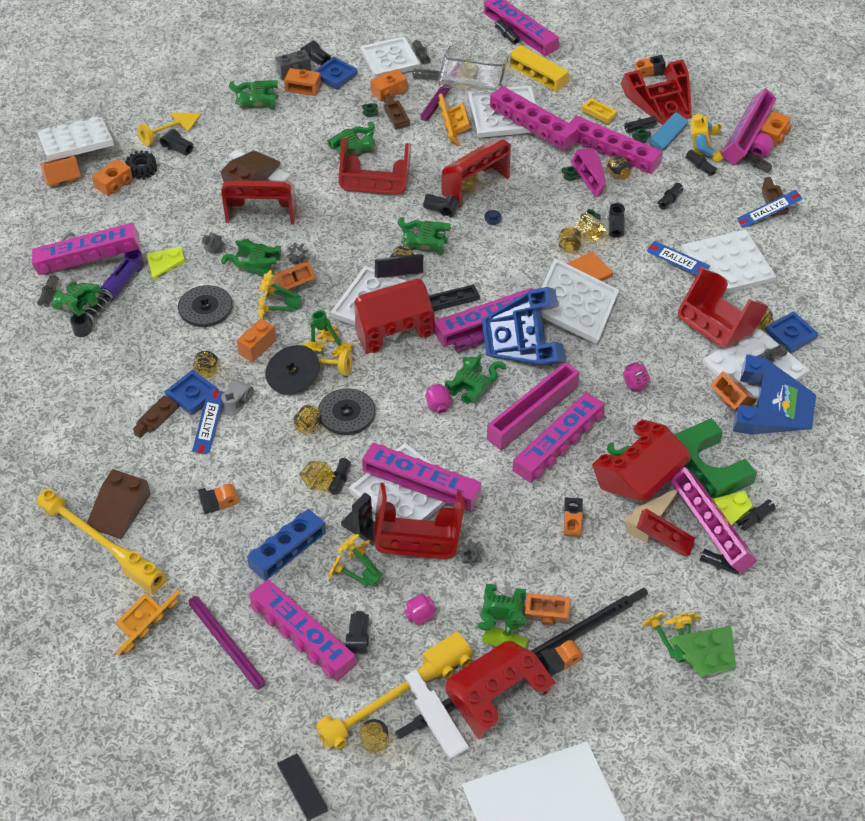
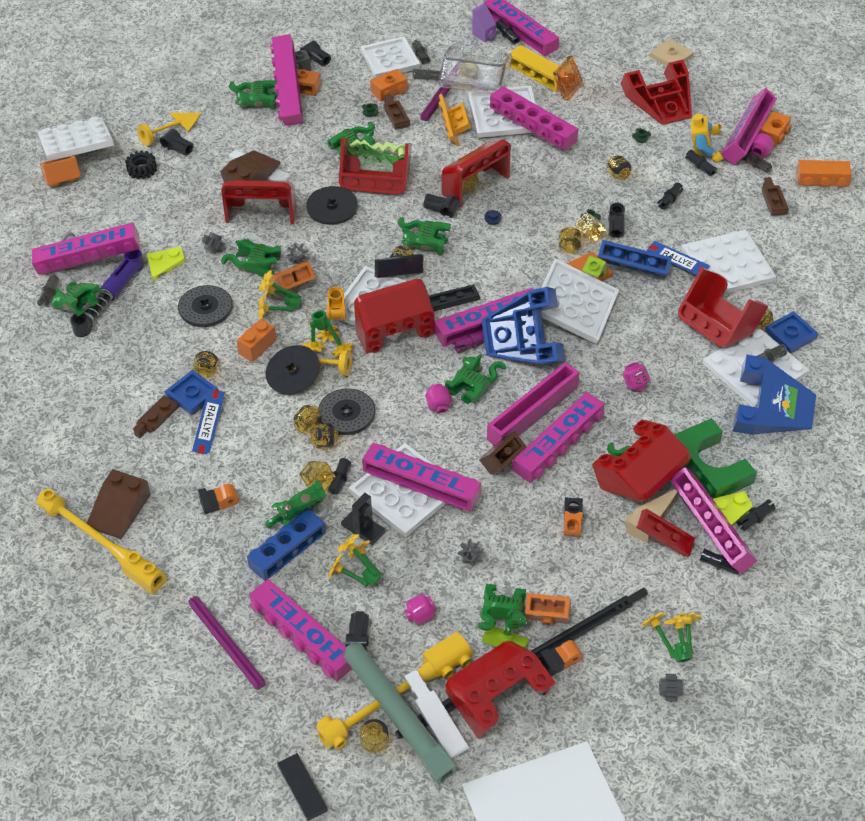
orange brick [92,159,133,196] -> none
light orange bracket [115,590,181,656] -> none
light grey piece [221,380,254,416] -> none
blue plate [313,57,358,89] -> none
red windscreen [374,482,465,559] -> none
dark green plate [561,166,580,181] -> none
dark pink brick [569,115,663,174] -> none
dark pink slope [570,148,606,197] -> none
yellow plate [581,98,618,124] -> none
black axle [624,116,657,133] -> none
leg [634,54,666,78] -> none
dark azure tile [649,112,689,151] -> none
bright green wing [669,626,736,677] -> none
orange brick [710,371,757,411] -> none
sticker [737,190,803,229] -> none
none -> green animal [265,480,327,529]
none -> dark pink brick [270,34,304,126]
none -> black piece [306,186,358,225]
none -> head [310,423,338,449]
none -> light orange piece [327,287,346,321]
none -> sand green brick [343,643,456,784]
none -> piece [348,139,405,165]
none -> medium lavender slope [472,3,496,42]
none -> reddish brown slope [479,431,527,475]
none -> clear orange plate [553,56,584,101]
none -> lime bracket [583,256,608,278]
none -> blue brick [597,240,672,278]
none -> tan plate [649,39,694,66]
none -> dark grey gear [659,673,683,701]
none -> orange brick [796,160,852,187]

